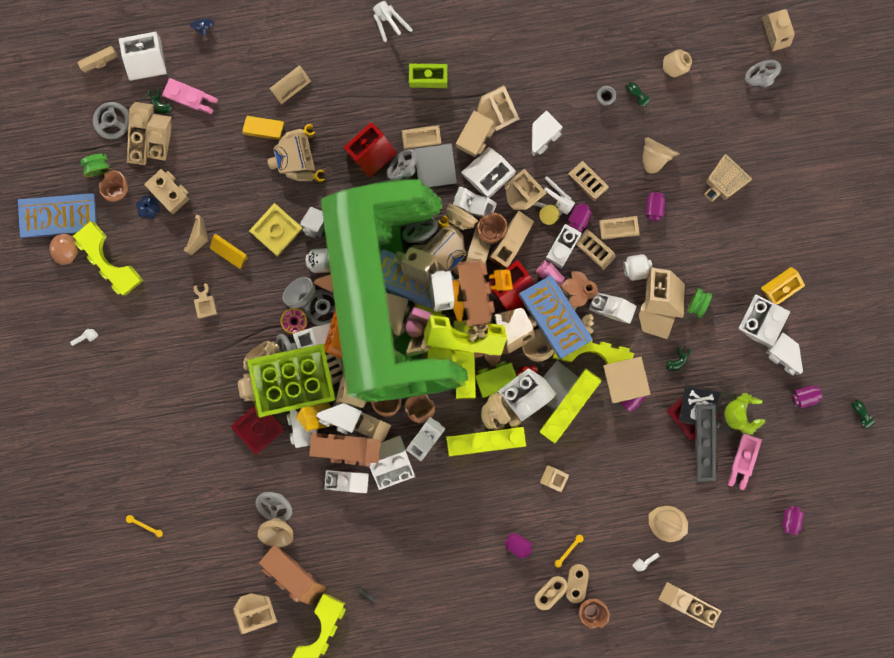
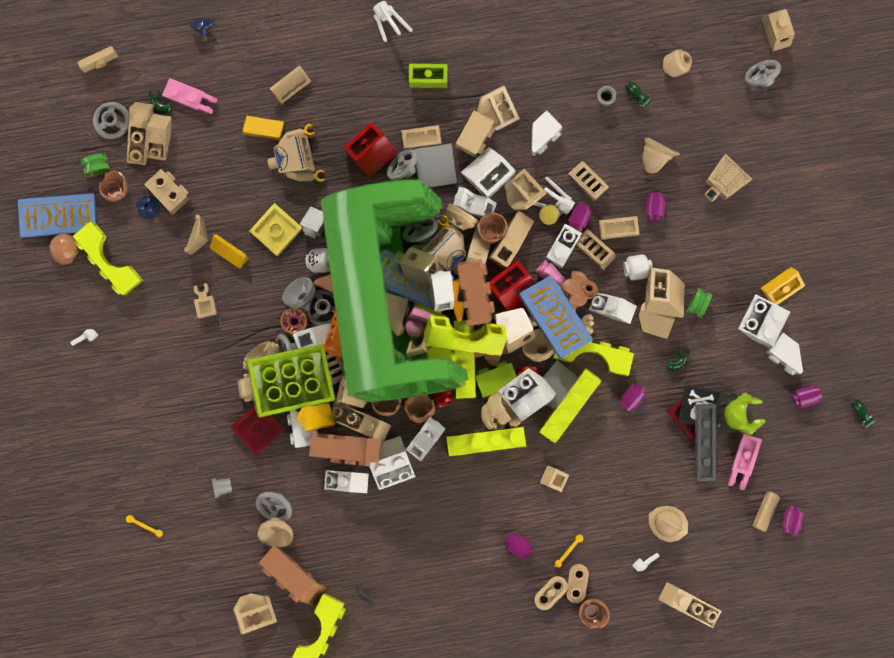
white slope [119,32,167,81] -> none
white slope [316,403,362,435] -> none
tan plant [466,324,488,341] -> none
light orange tile [489,270,513,291] -> none
tan tile [603,357,651,404] -> none
none -> light grey piece [212,478,232,498]
none -> red plant [432,390,453,408]
none -> tan slope [752,491,780,532]

